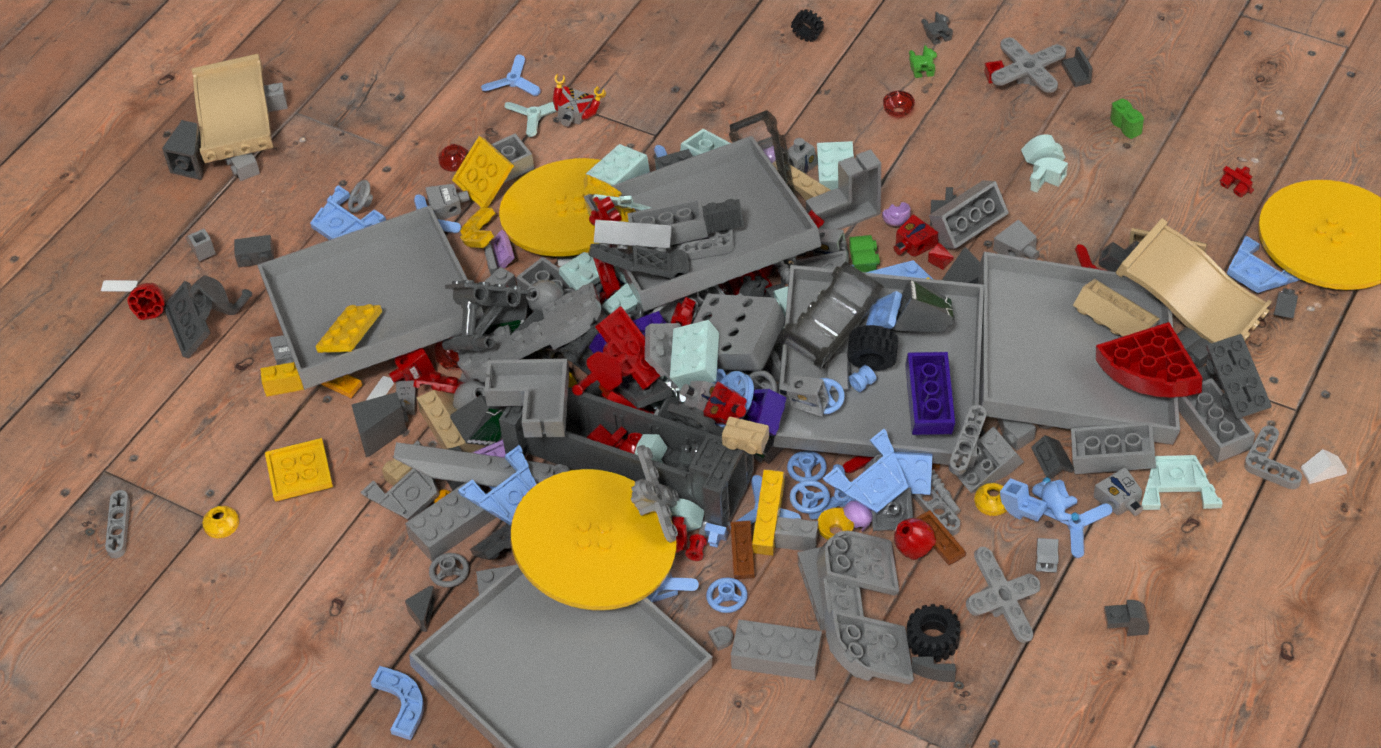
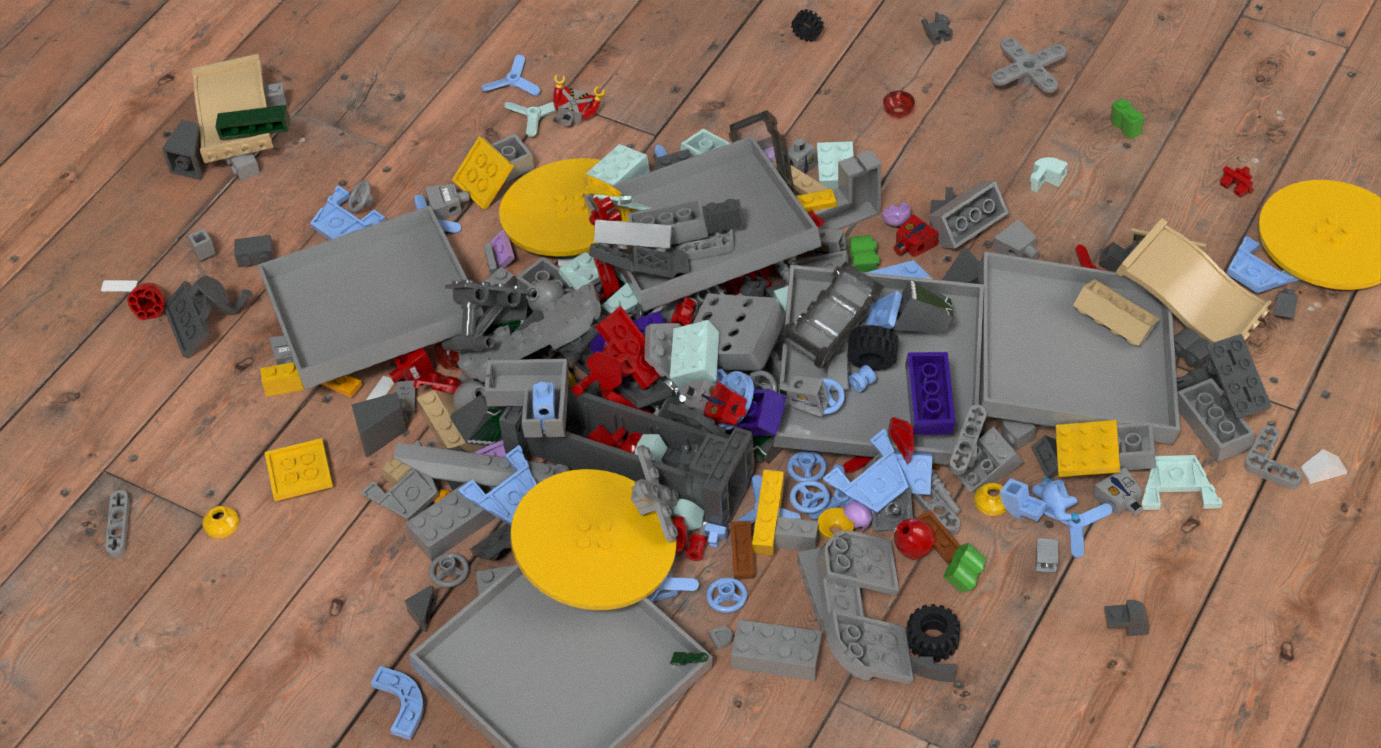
yellow plate [315,304,382,353] -> none
clear red piece [438,144,469,172] -> none
yellow plate [460,208,495,248] -> none
tan brick [722,417,769,454] -> none
bright green animal [909,45,937,78] -> none
red slope [928,243,954,270] -> none
light grey piece [966,547,1040,643] -> none
red slope [984,60,1004,84] -> none
light aqua brick [1021,134,1066,165] -> none
dark grey panel [1062,47,1093,87] -> none
red brick [1096,322,1202,398] -> none
none -> dark green brick [215,105,290,140]
none -> light blue torso [533,382,557,430]
none -> dark green piece [670,652,708,666]
none -> yellow plate [796,189,837,213]
none -> red slope [887,417,914,464]
none -> bright green brick [944,543,986,593]
none -> yellow plate [1056,420,1120,477]

